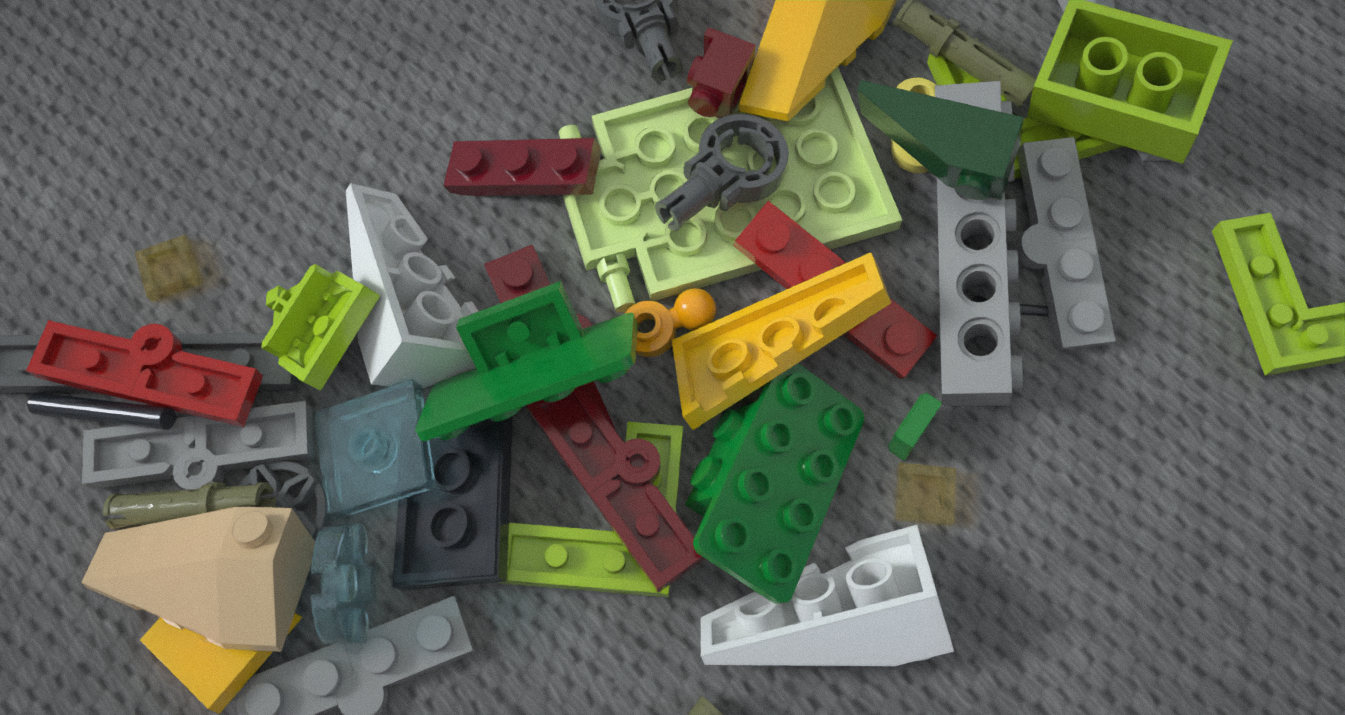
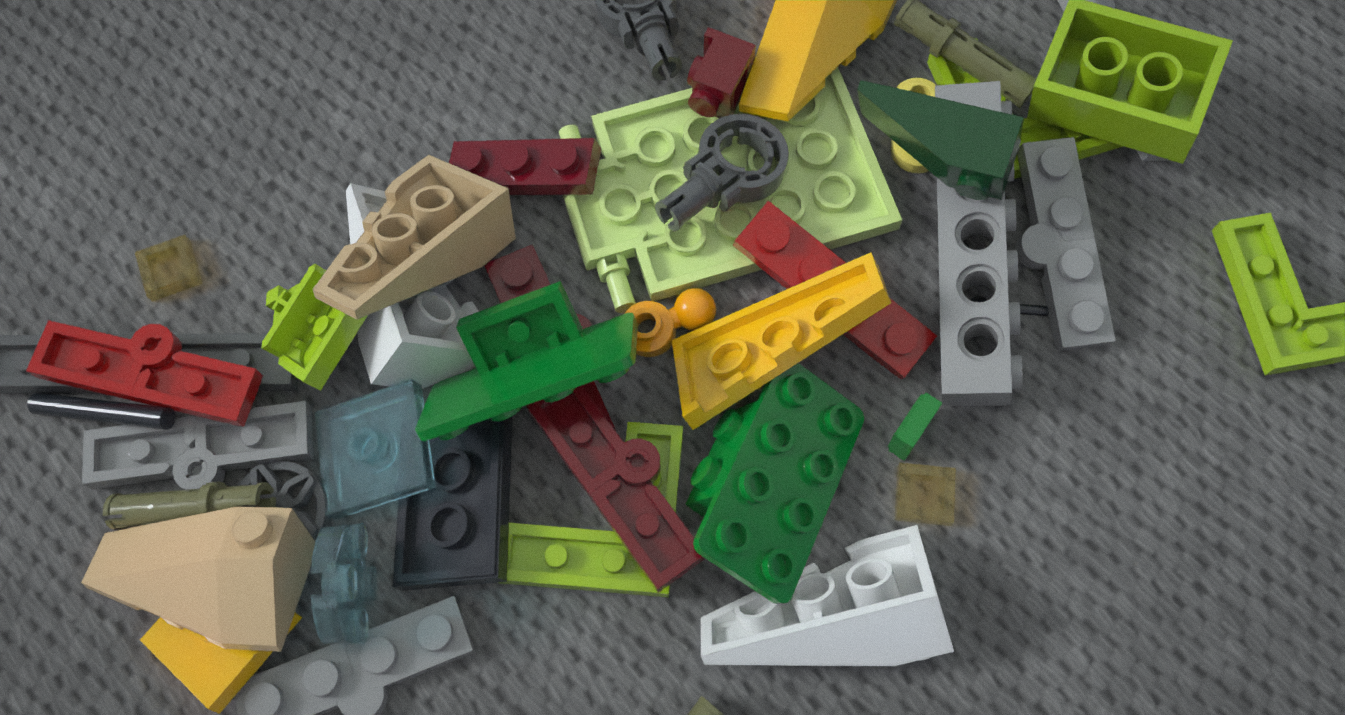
none -> tan wedge [313,155,516,319]

